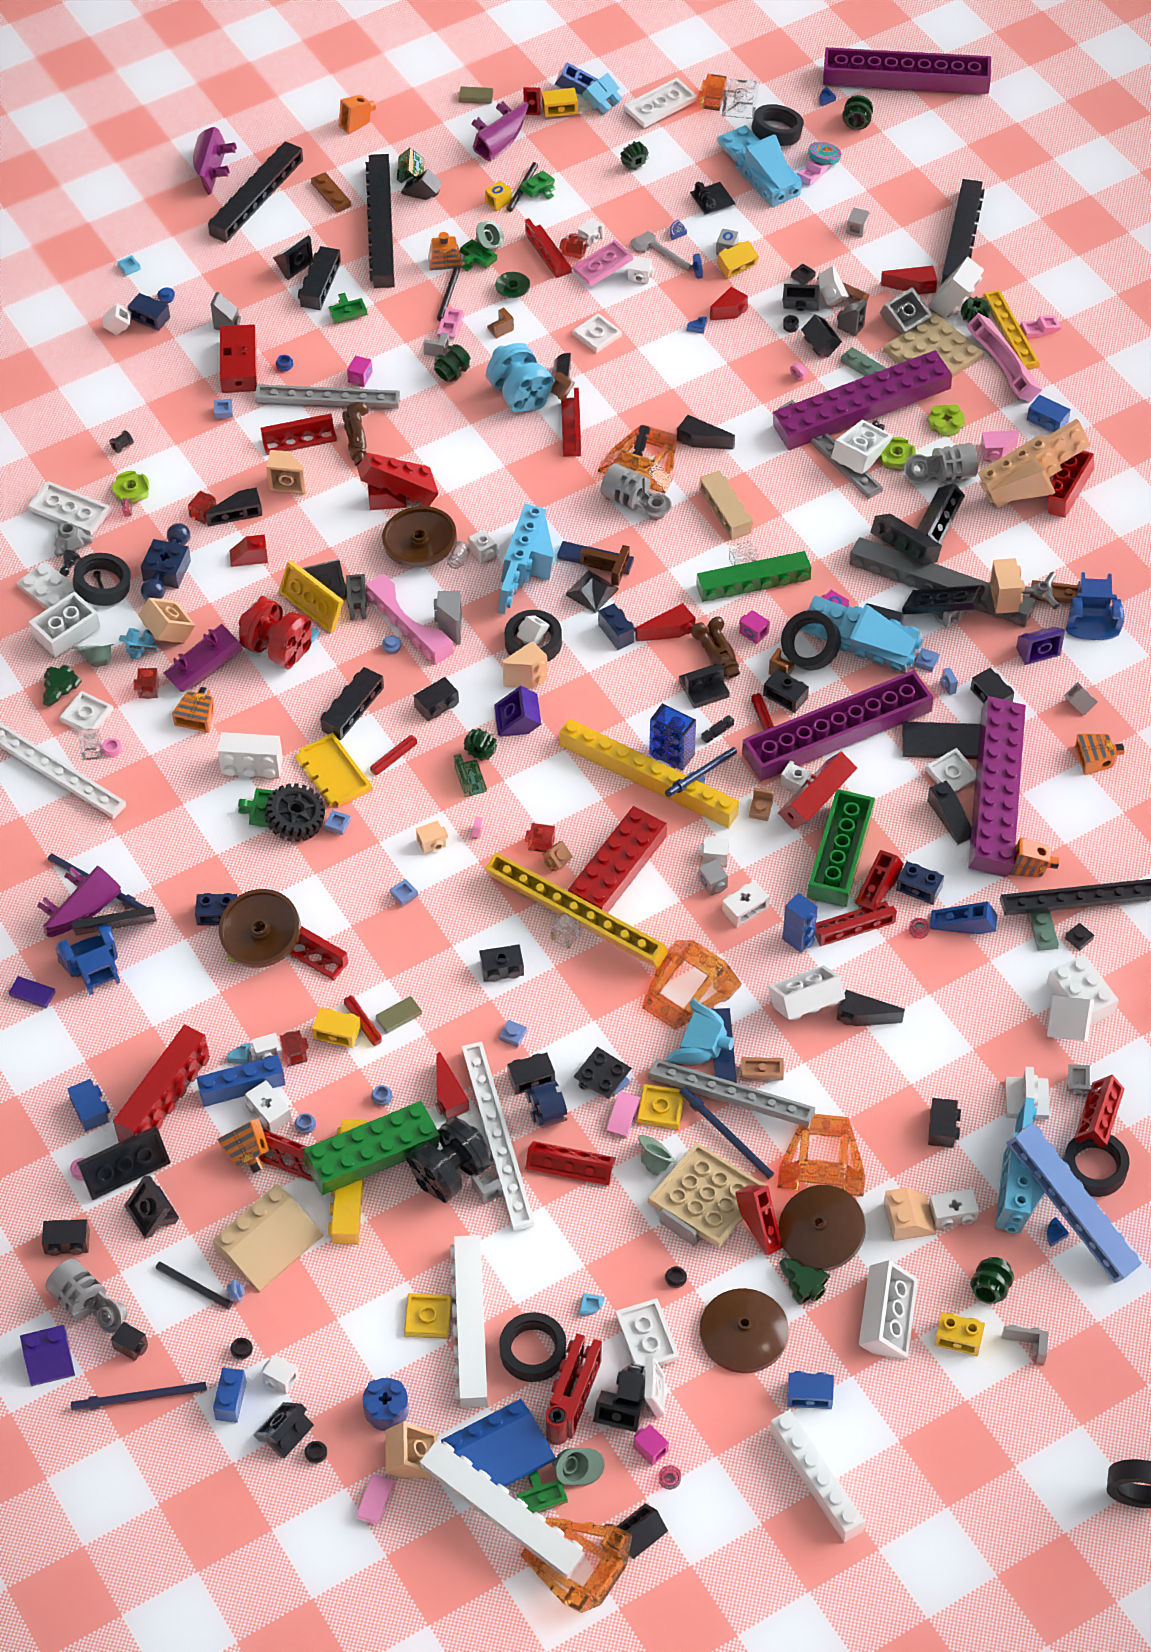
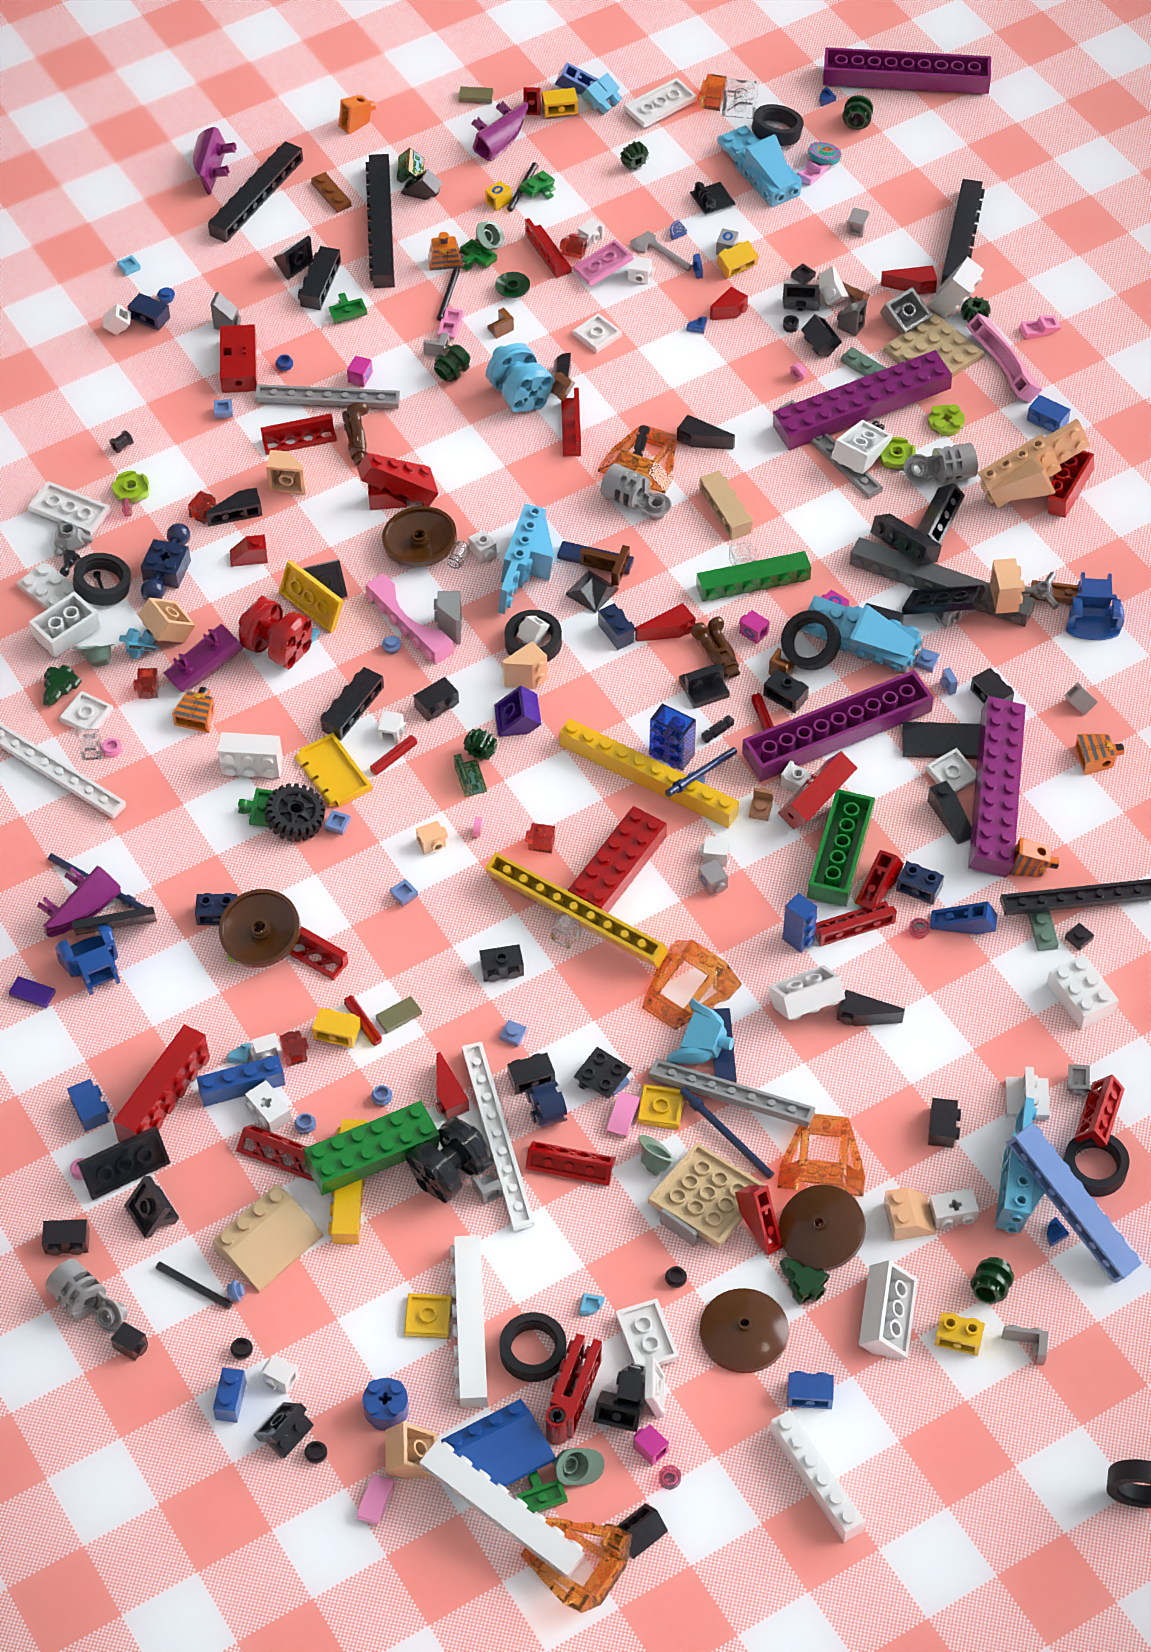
dark purple slope [20,1325,75,1386] -> none
dark blue bar [71,1382,207,1410] -> none
orange torso [217,1118,269,1174] -> none
dark grey hinge [346,574,367,620] -> none
nougat bracket [542,840,573,871] -> none
white brick [722,880,770,928] -> none
nougat plate [741,1057,784,1080] -> none
bright pink slope [981,430,1019,461] -> none
yellow tile [983,289,1040,370] -> none
dark purple slope [1016,627,1065,665] -> none
white tile [1047,995,1094,1042] -> none
none -> white brick [378,711,406,744]

